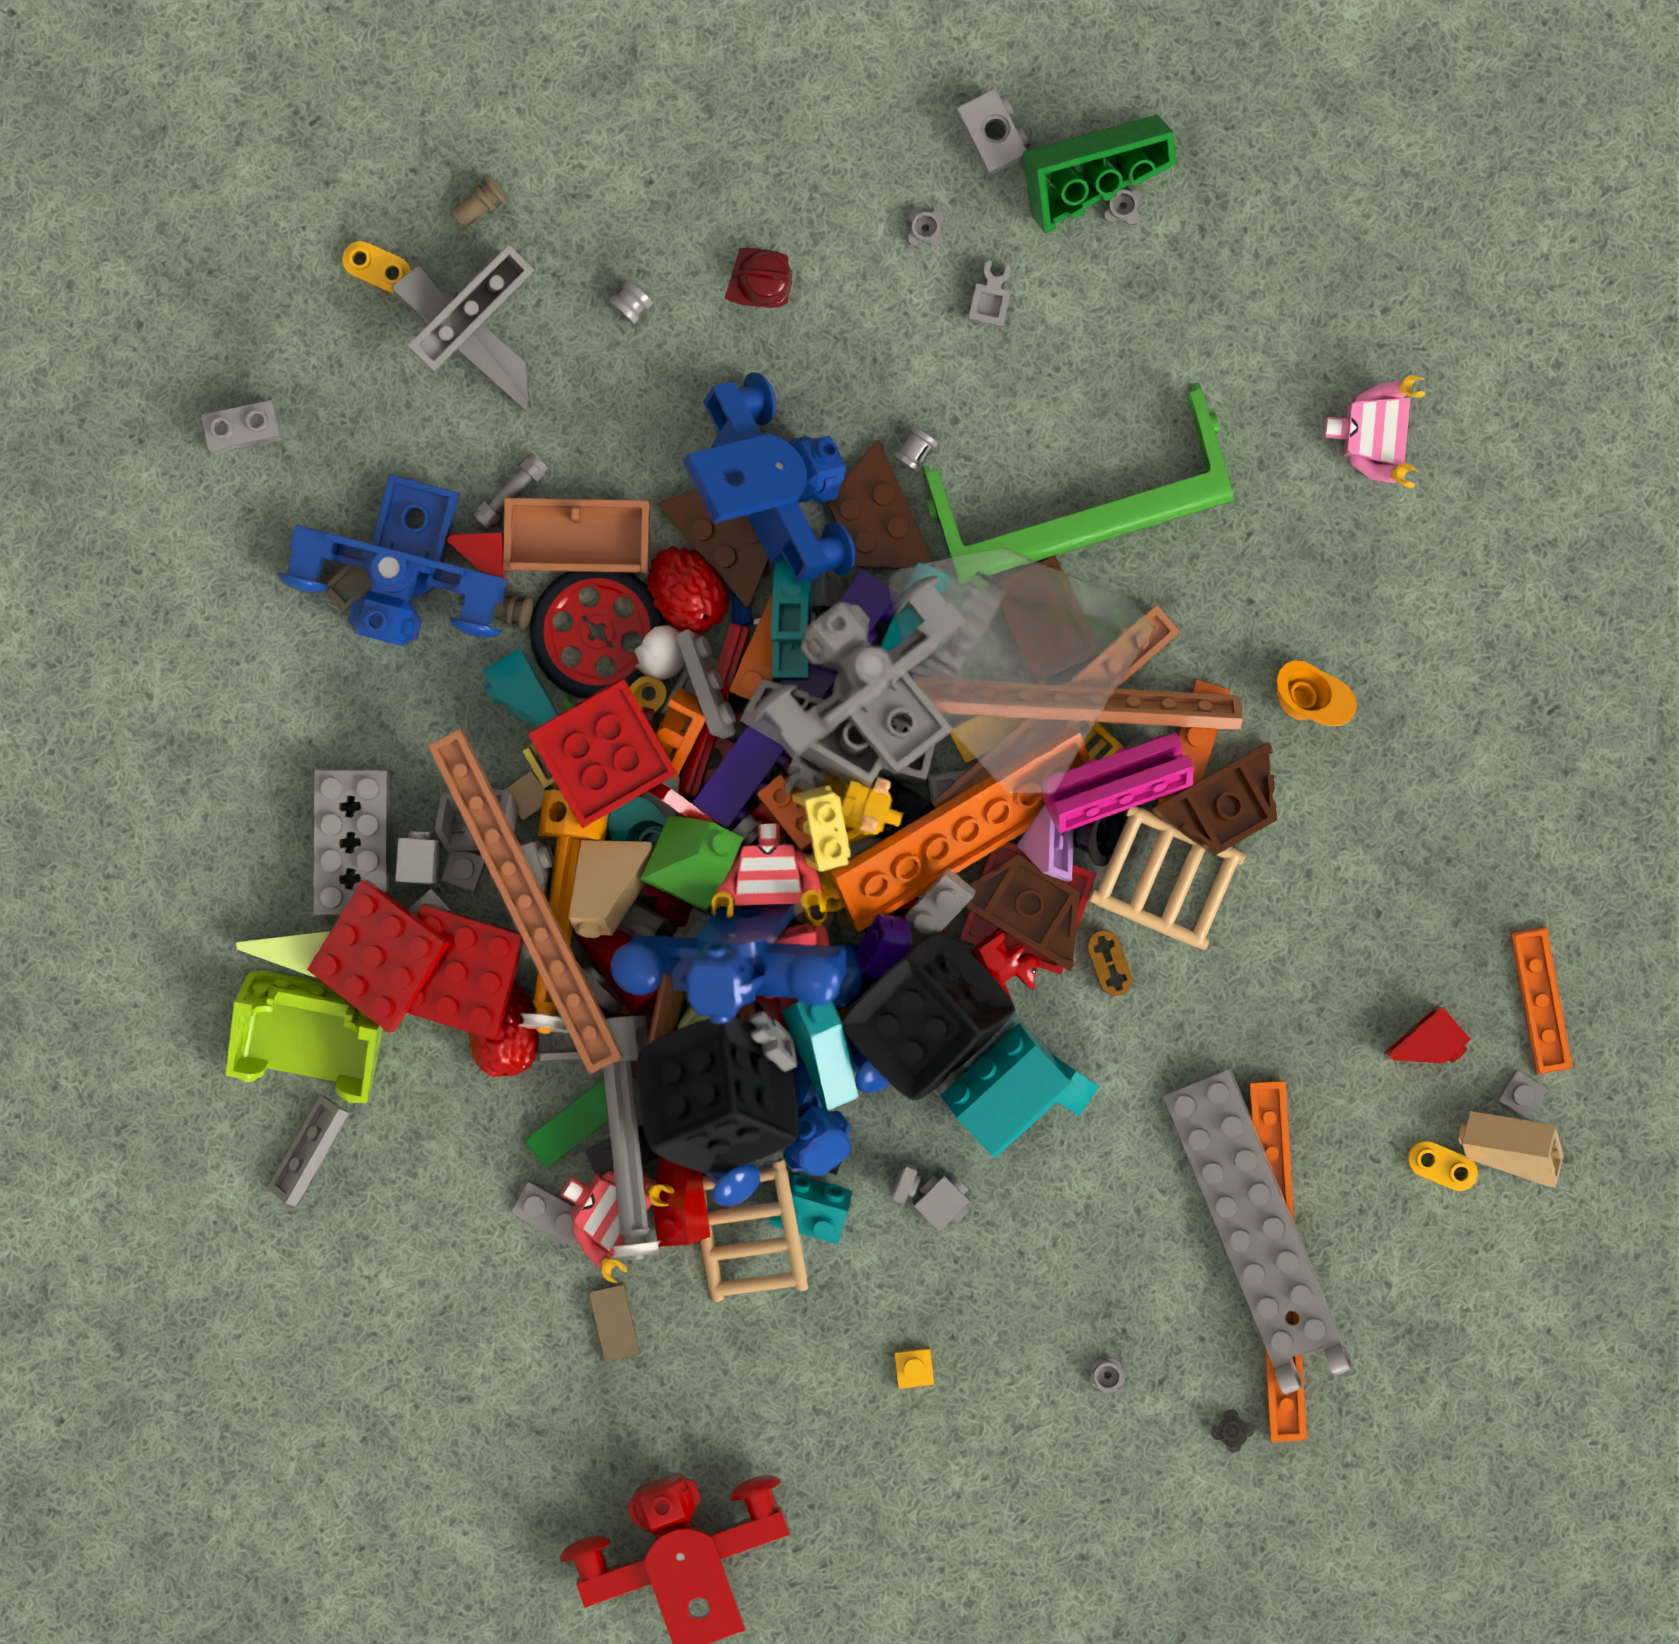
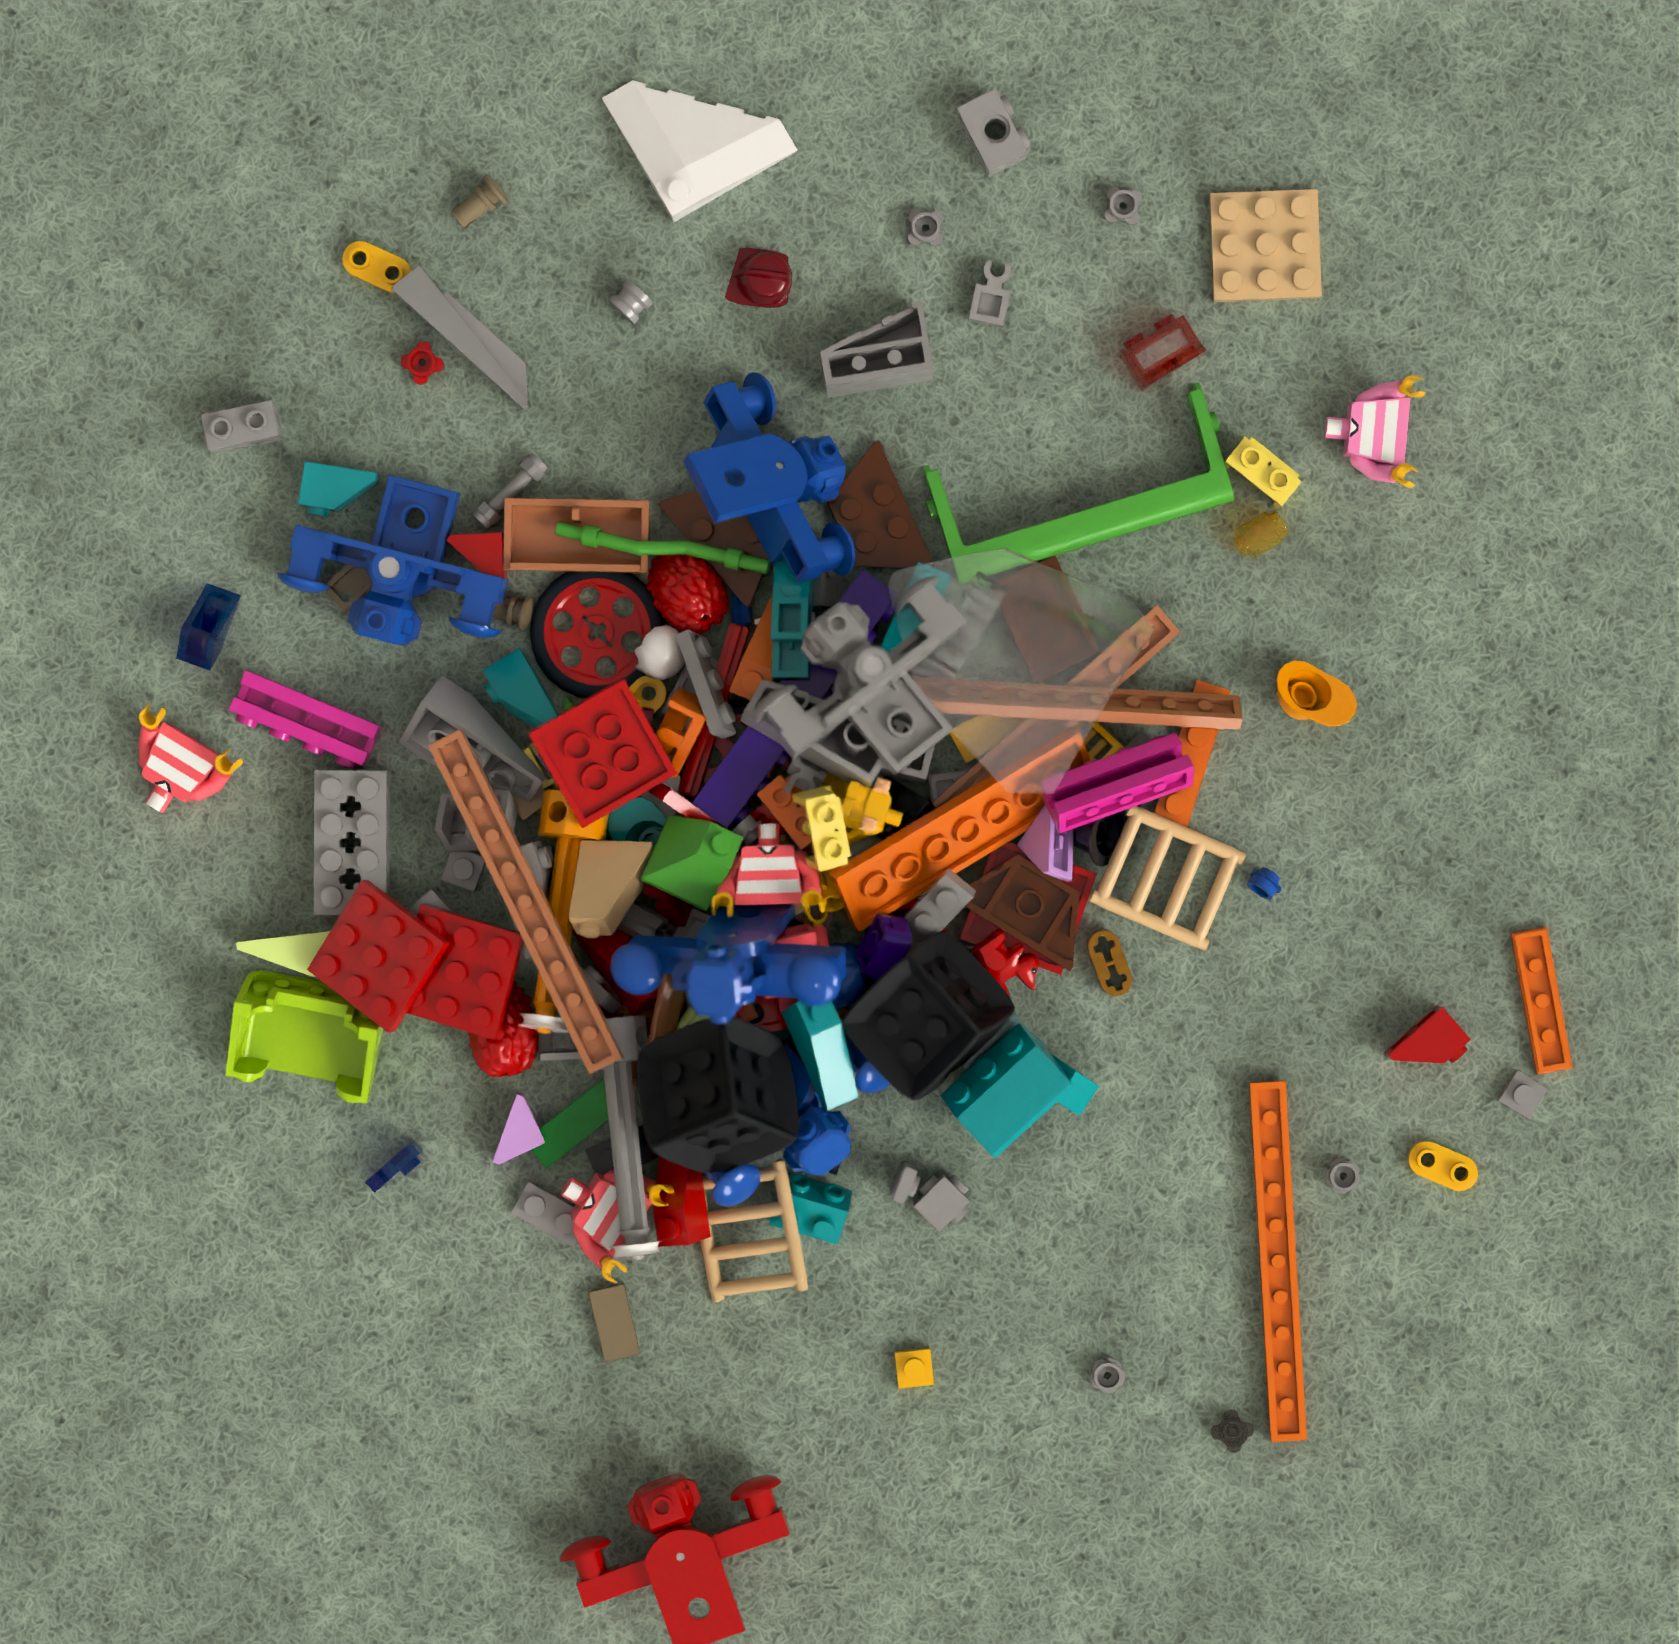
light grey plate [267,1094,349,1207] -> none
light grey brick [396,831,442,884] -> none
light grey slope [407,245,535,372] -> none
light grey plate [749,1011,797,1072] -> none
light grey bush [892,426,938,473] -> none
green wedge [1023,114,1177,234] -> none
reddish brown wing [1152,742,1277,856] -> none
light grey hinge [1163,1069,1353,1395] -> none
tan slope [1459,1111,1563,1188] -> none
none -> torso [138,703,243,813]
none -> clear blue slope [176,583,241,670]
none -> dark pink brick [229,670,383,770]
none -> teal slope [298,461,380,517]
none -> clear blue plate [365,1140,423,1193]
none -> light grey wedge [398,675,546,802]
none -> red plate [401,342,444,385]
none -> lavender slope [492,1092,545,1164]
none -> bright green bar [555,521,771,574]
none -> white slope [602,80,798,222]
none -> light grey wedge [820,300,933,398]
none -> clear red window [1120,314,1207,392]
none -> tan plate [1209,189,1322,302]
none -> light yellow window [1224,436,1301,509]
none -> clear yellow brick [1232,510,1289,559]
none -> blue plate [1247,867,1281,900]
none -> light grey plate [1325,1158,1360,1194]

